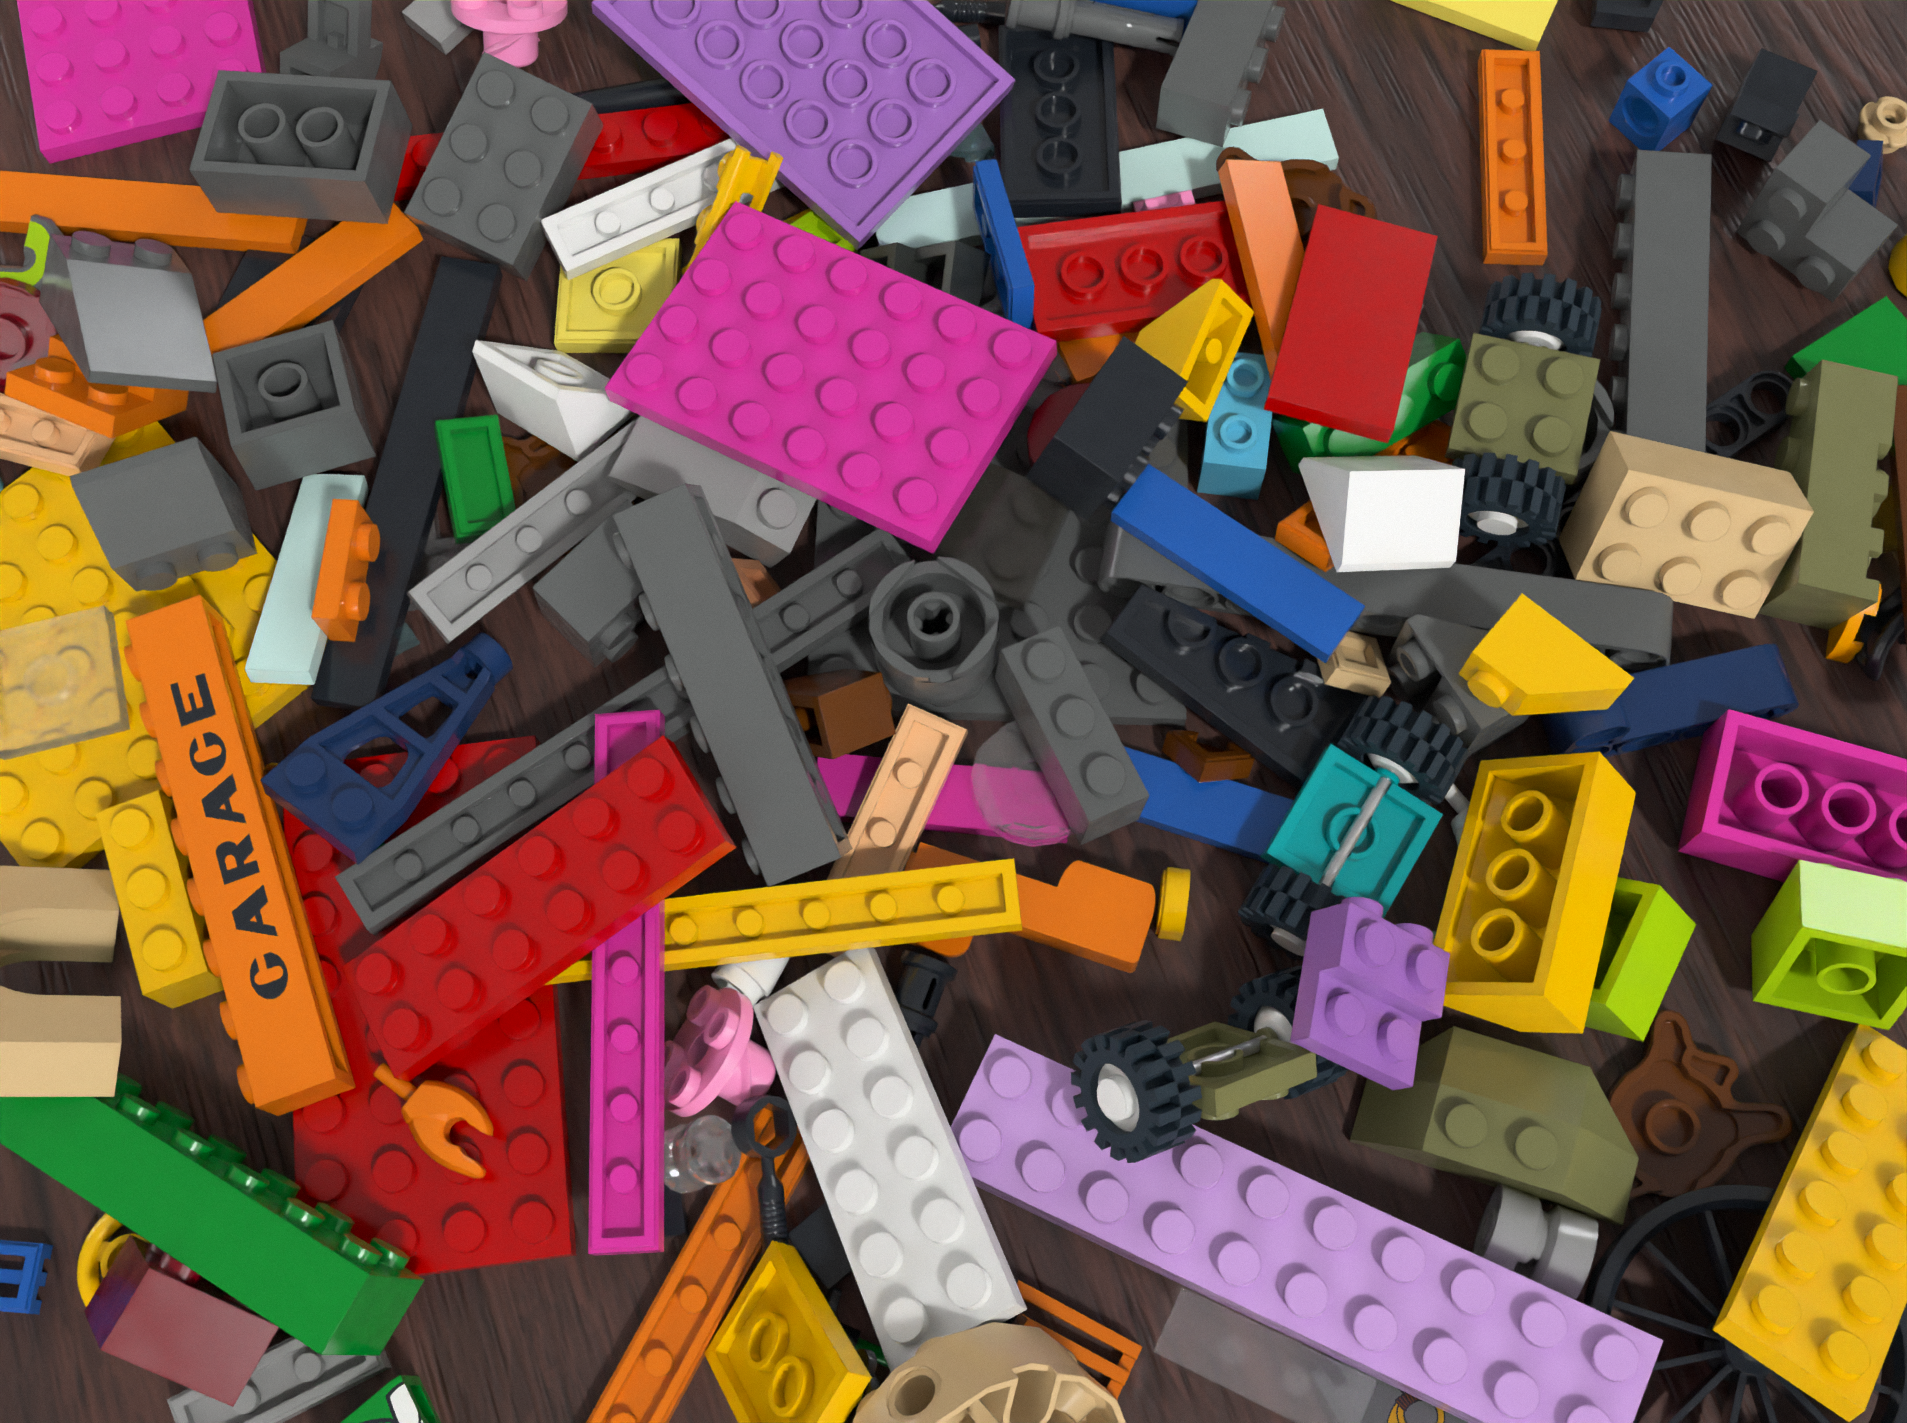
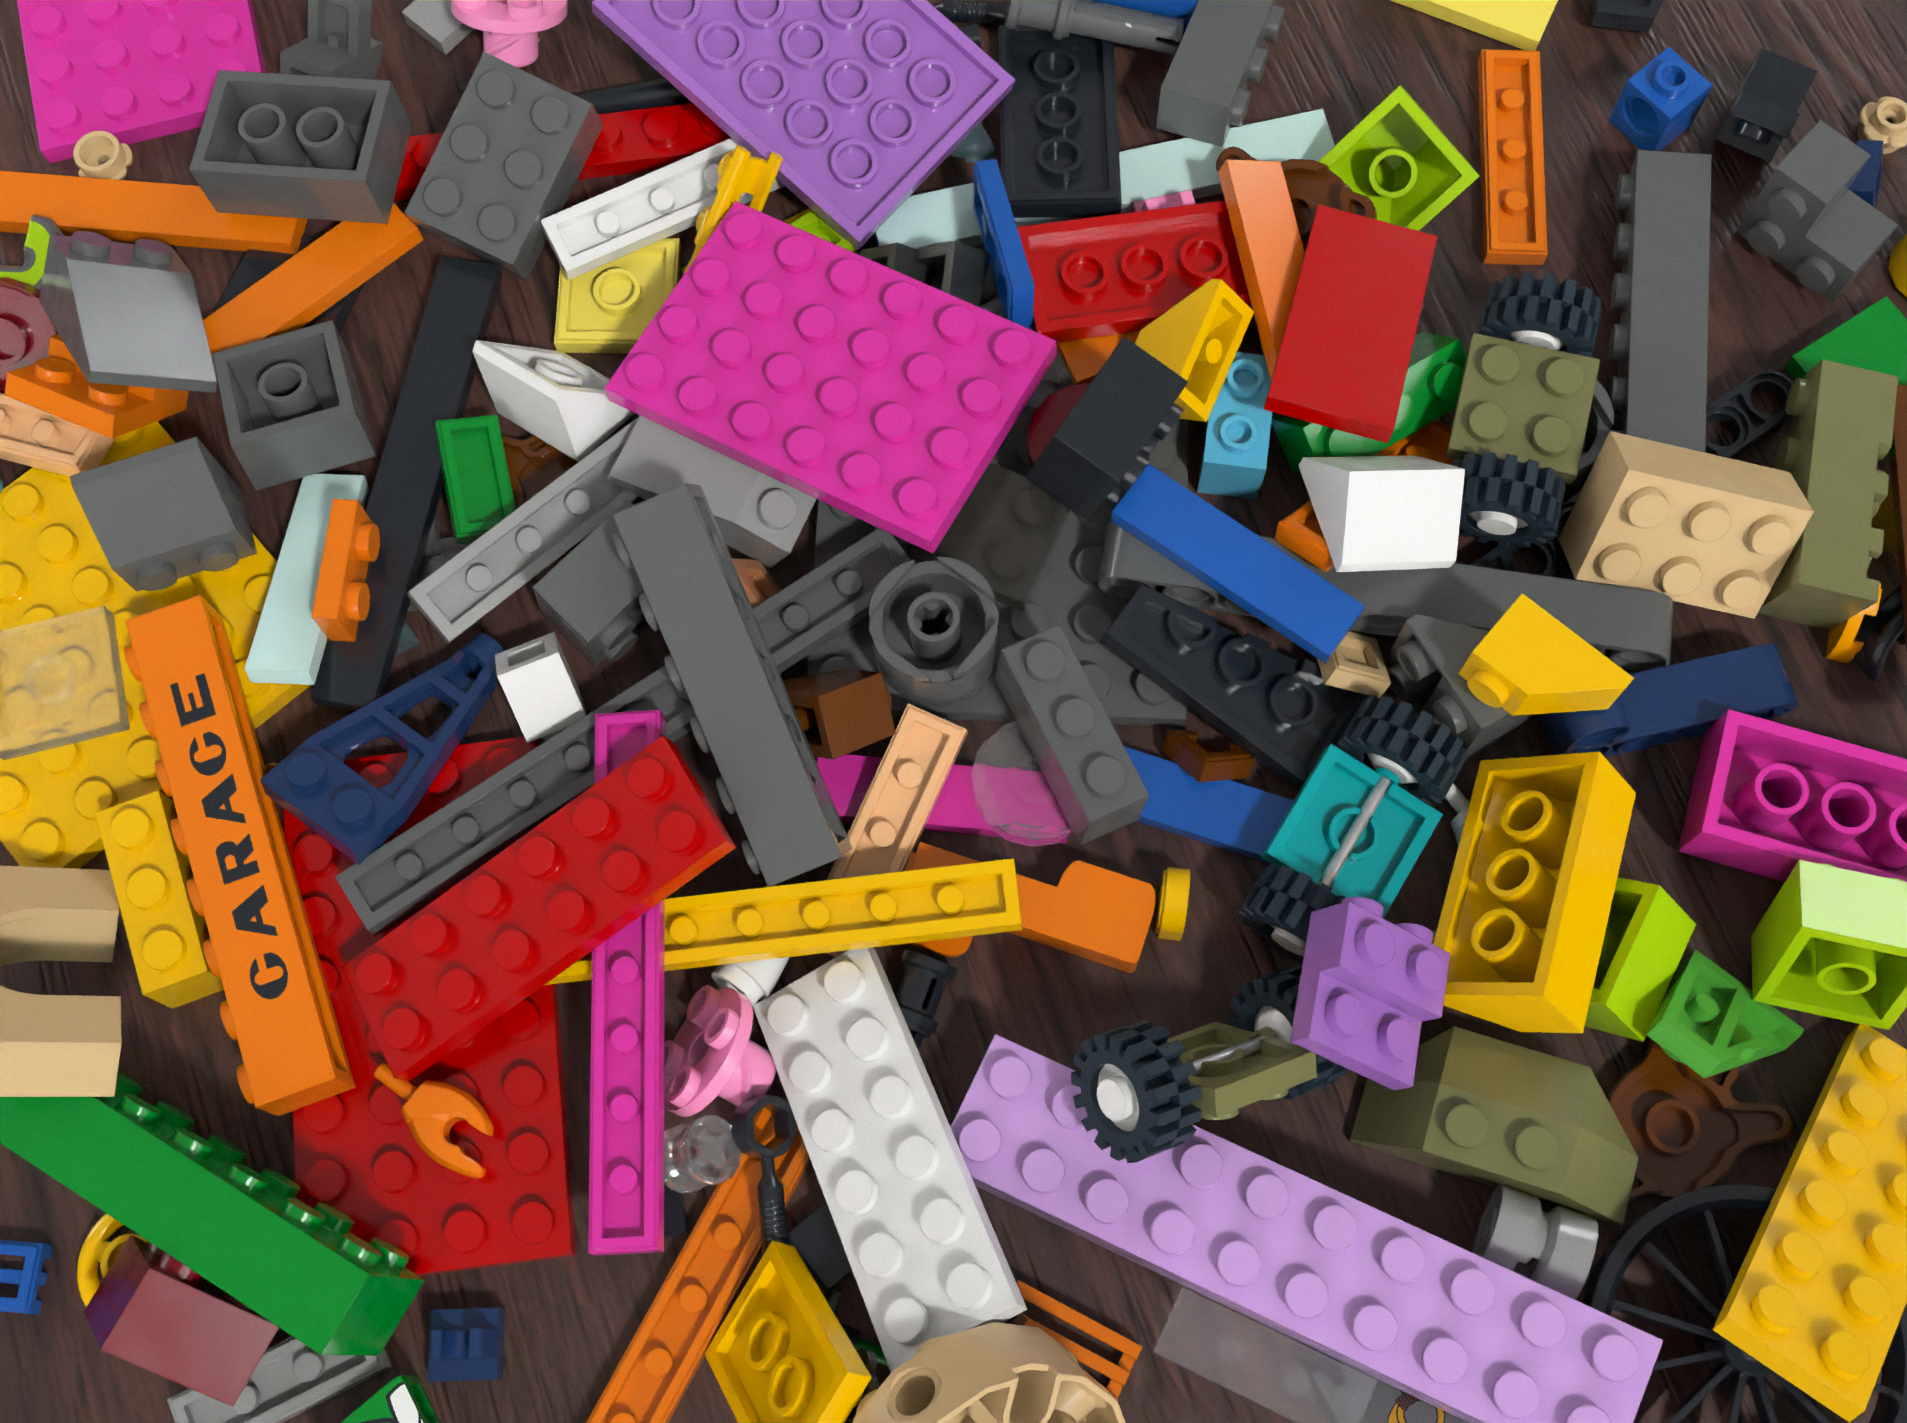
none -> tan plate [73,131,133,180]
none -> dark blue tile [427,1307,505,1382]
none -> white brick [495,632,587,743]
none -> lime slope [1318,85,1480,231]
none -> bright green wing [1646,949,1804,1079]

